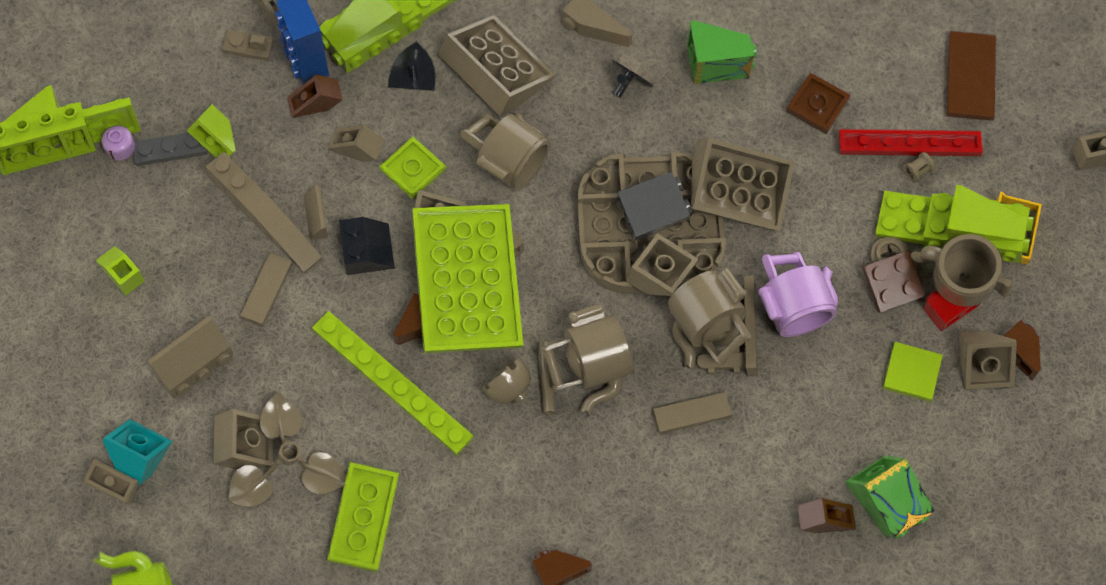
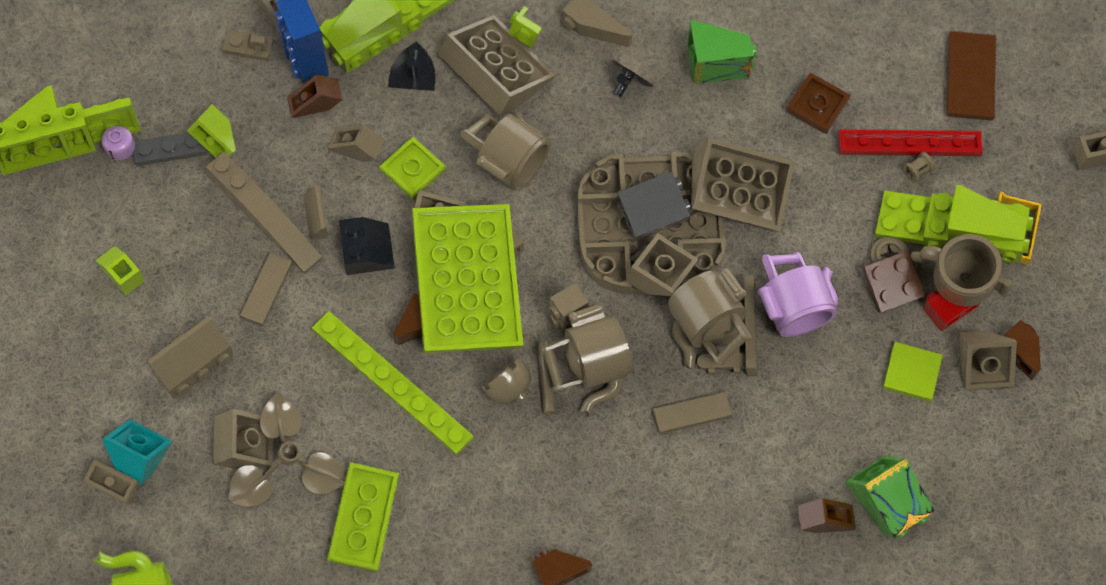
none -> lime bracket [508,6,542,48]
none -> dark tan brick [548,283,589,334]

